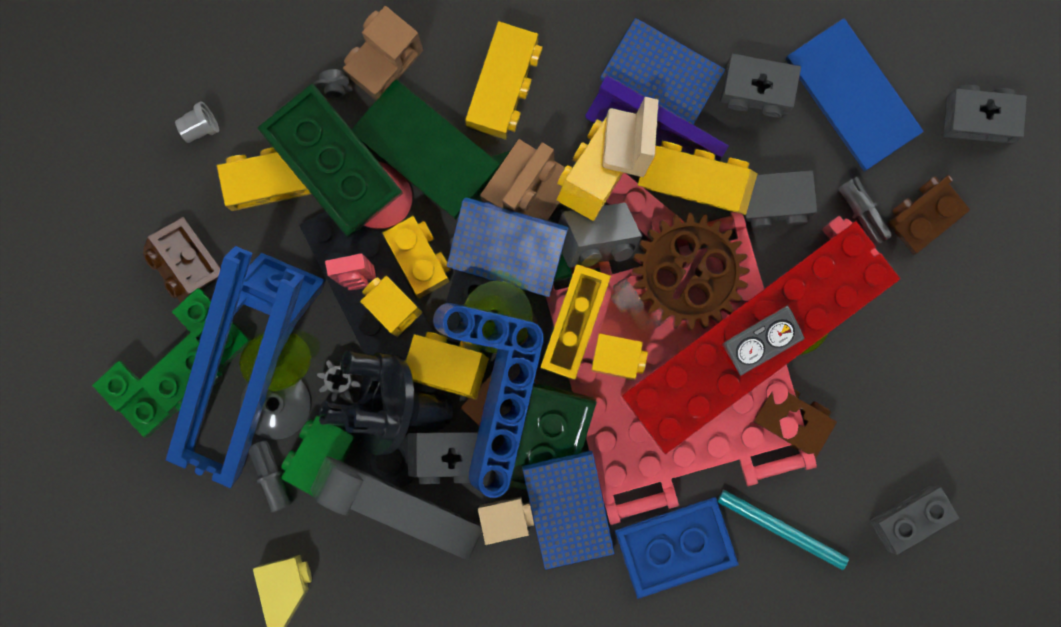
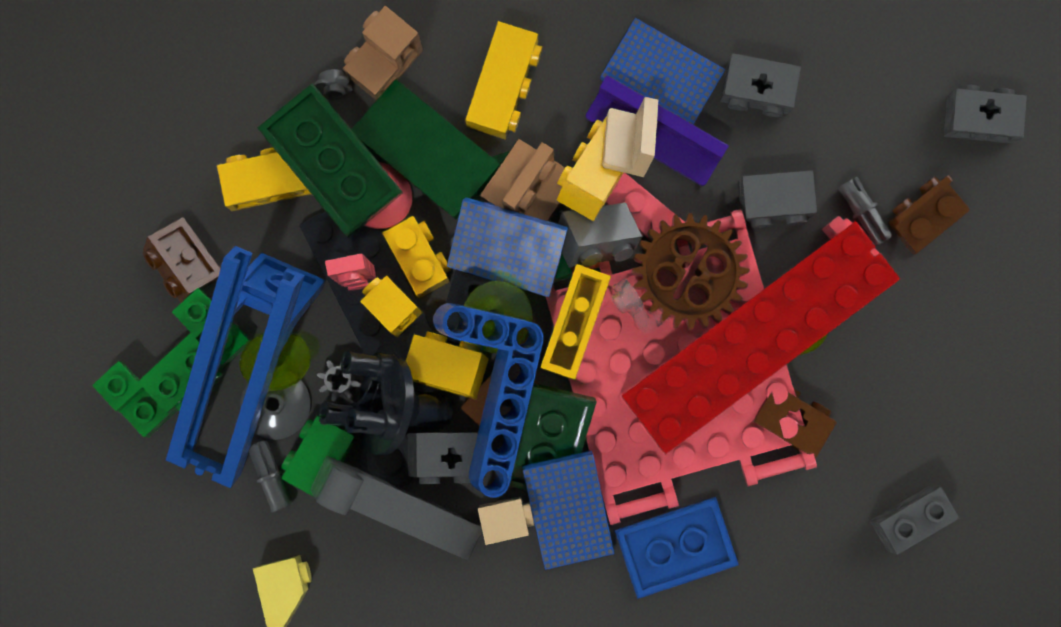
light grey piece [175,101,219,143] -> none
yellow brick [592,333,648,380] -> none
yellow brick [638,141,757,215] -> none
teal bar [717,490,849,570] -> none
slope [722,306,805,376] -> none
blue tile [785,18,924,172] -> none

